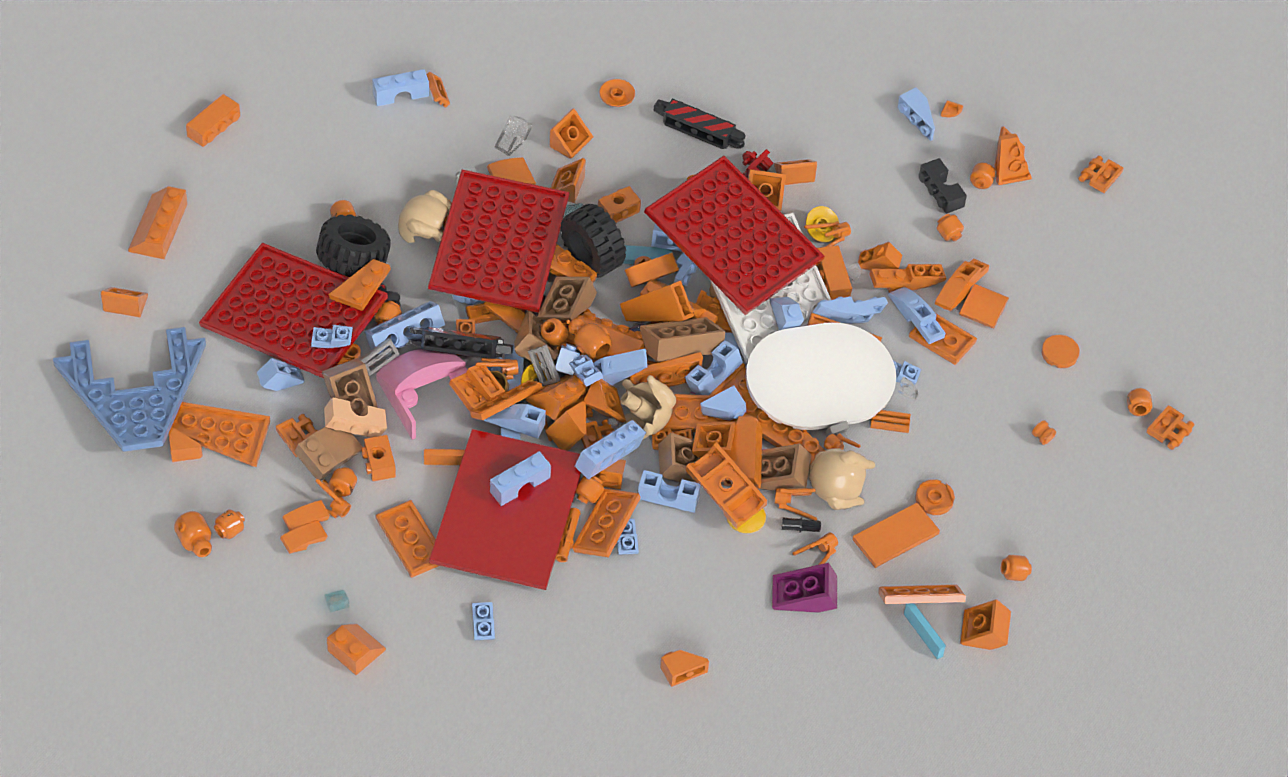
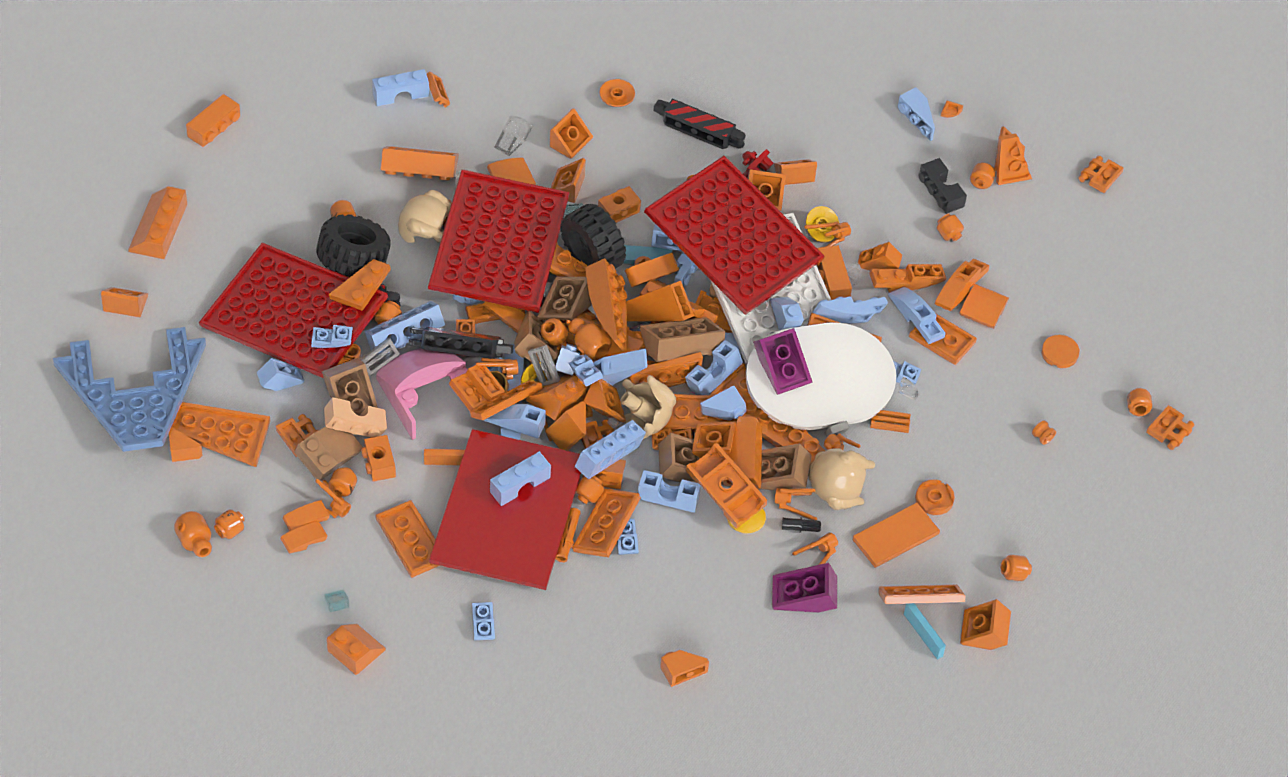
none -> orange slope [381,146,459,180]
none -> orange wedge [585,258,627,351]
none -> magenta slope [753,328,813,395]

